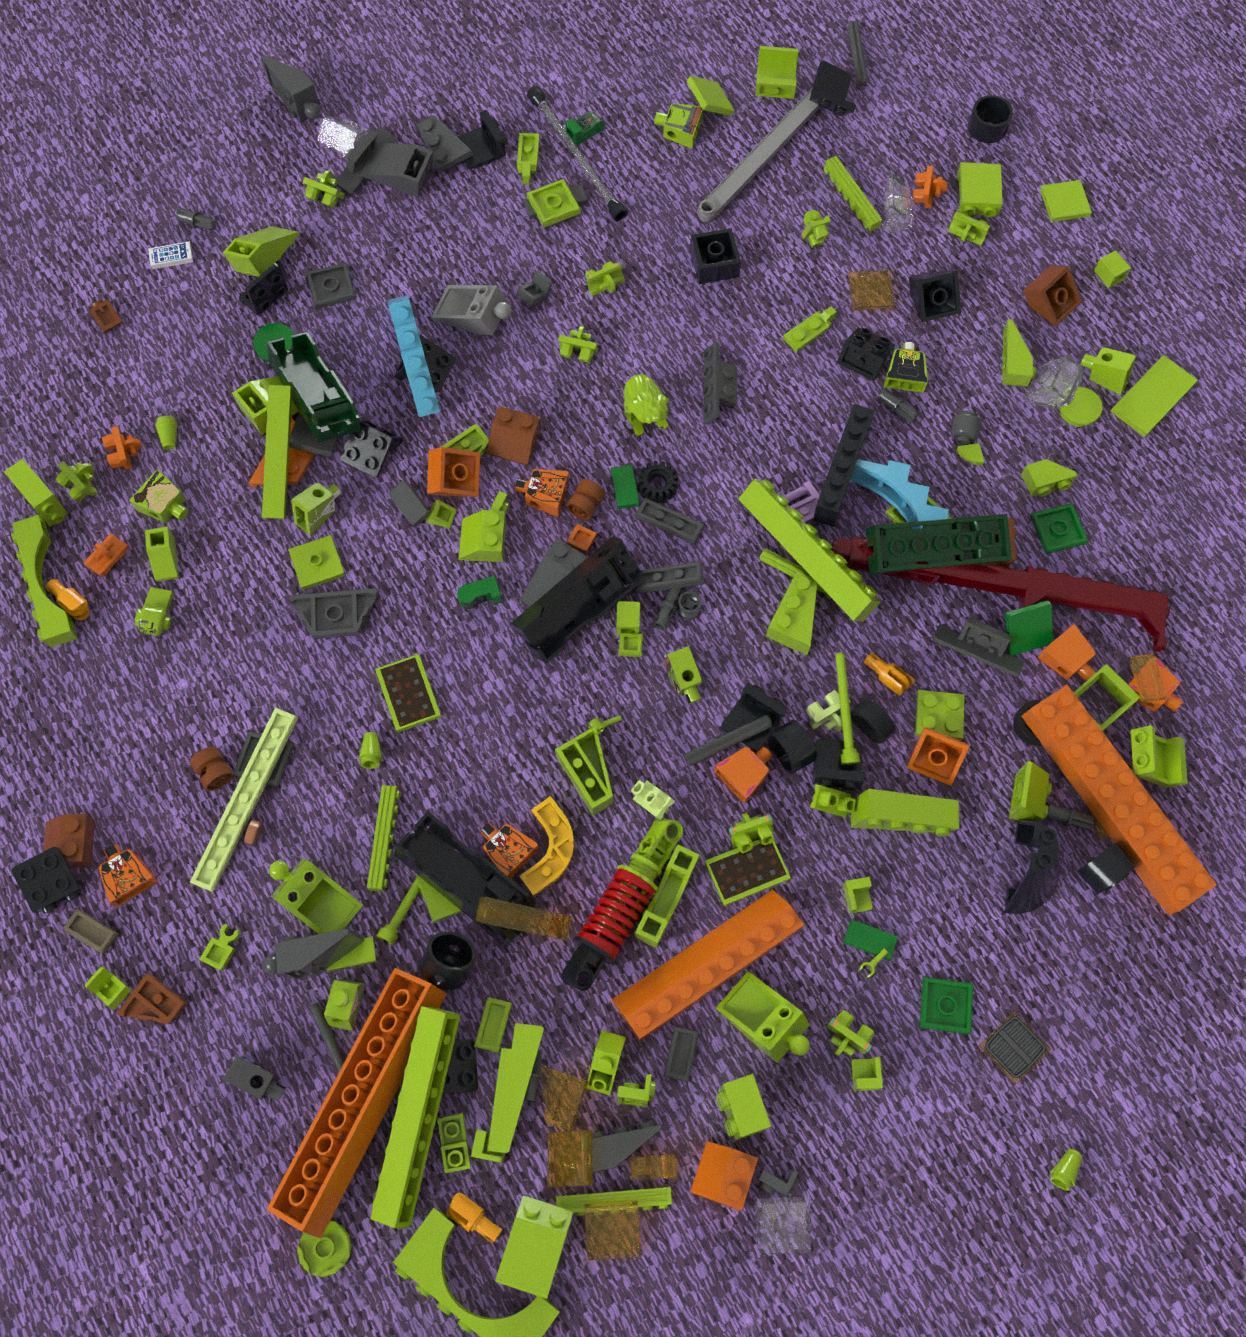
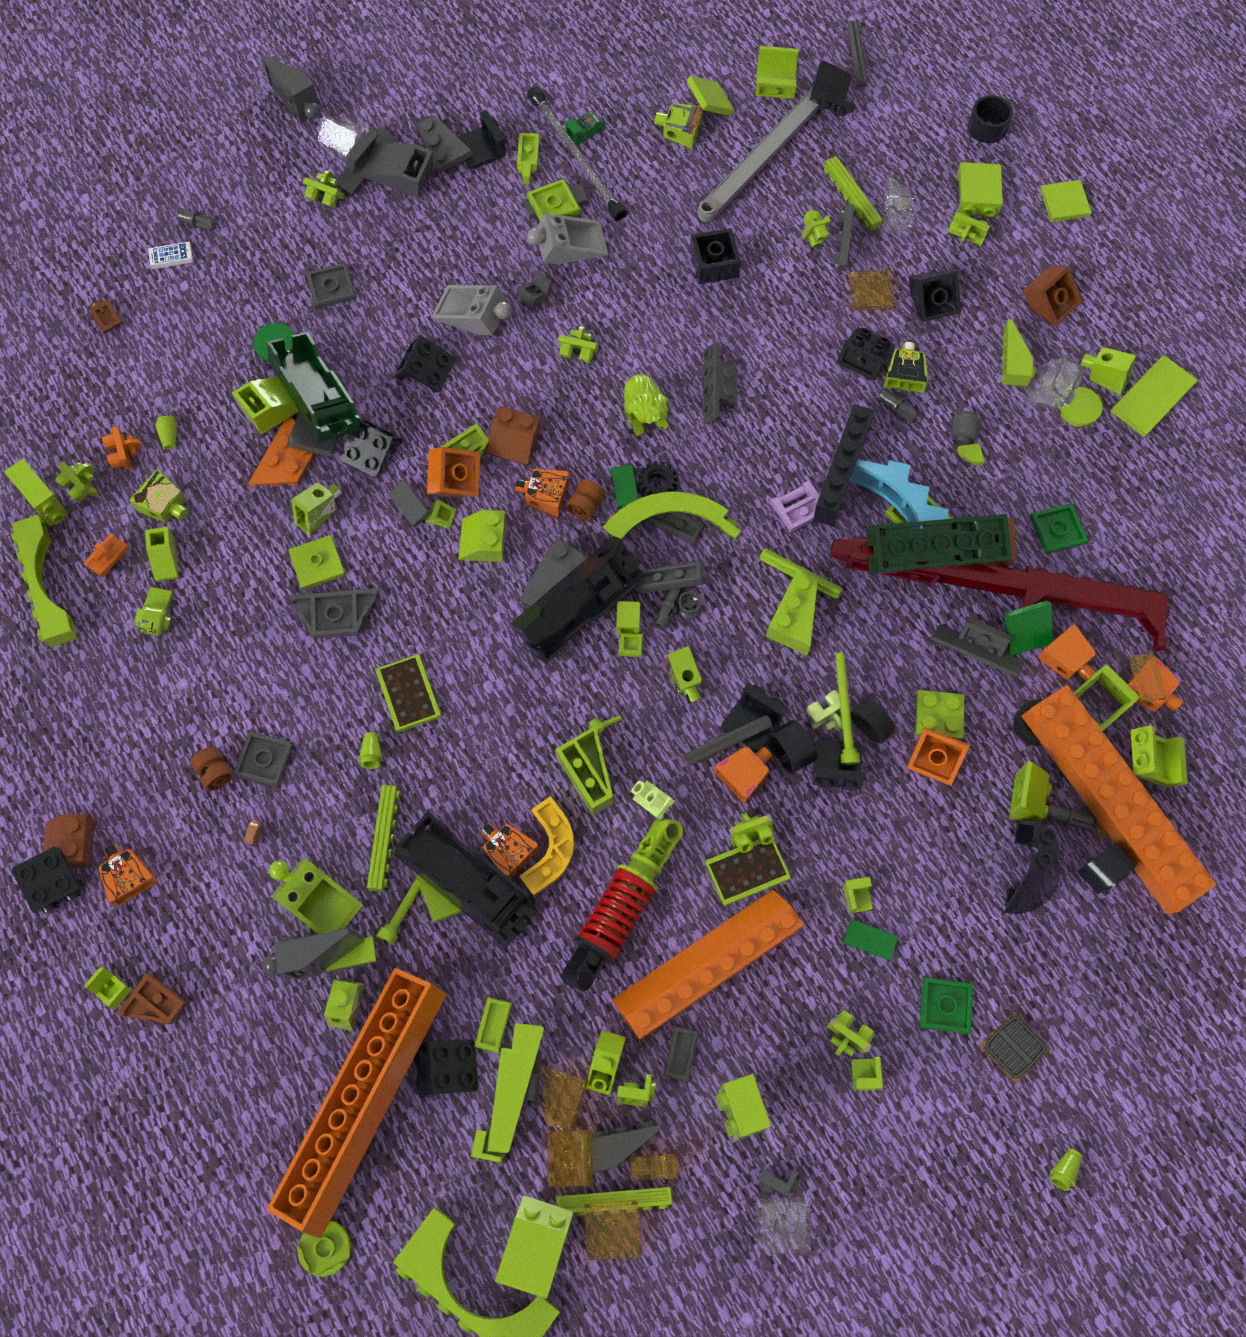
light orange arm [46,579,90,621] -> none
dark tan tile [62,909,118,955] -> none
yellowish green tile [190,707,298,892] -> none
lime plate [199,924,241,972] -> none
lime slope [223,226,300,277] -> none
dark grey torso [223,1056,286,1101] -> none
black bracket [239,263,288,316] -> none
lime tile [262,385,293,519] -> none
dark grey bar [309,1002,345,1072] -> none
lime brick [370,1006,461,1228] -> none
medium azure arch [388,295,440,417] -> none
black piece [420,932,476,990] -> none
lime slope [437,1112,471,1173] -> none
light orange arm [446,1193,503,1244] -> none
green leg [457,576,502,609] -> none
clear yellow plate [475,896,572,941] -> none
lime plate [490,491,510,514] -> none
orange plate [566,524,597,555] -> none
lime hips [585,261,625,296] -> none
lime arch [635,844,700,948] -> none
orange slope [690,1141,758,1211] -> none
lime slope [716,971,810,1063] -> none
lime brick [738,479,881,622] -> none
lime hinge [783,306,837,353] -> none
lime hips [810,784,856,818] -> none
lime wedge [851,789,959,836] -> none
lime hand [858,948,889,979] -> none
light orange arm [864,652,915,697] -> none
orange hips [913,166,948,208] -> none
lime slope [1021,459,1077,497] -> none
lime panel [1094,251,1131,288] -> none
none -> light grey slope [527,213,608,264]
none -> lime arch [602,492,741,539]
none -> dark grey wing [834,203,854,271]

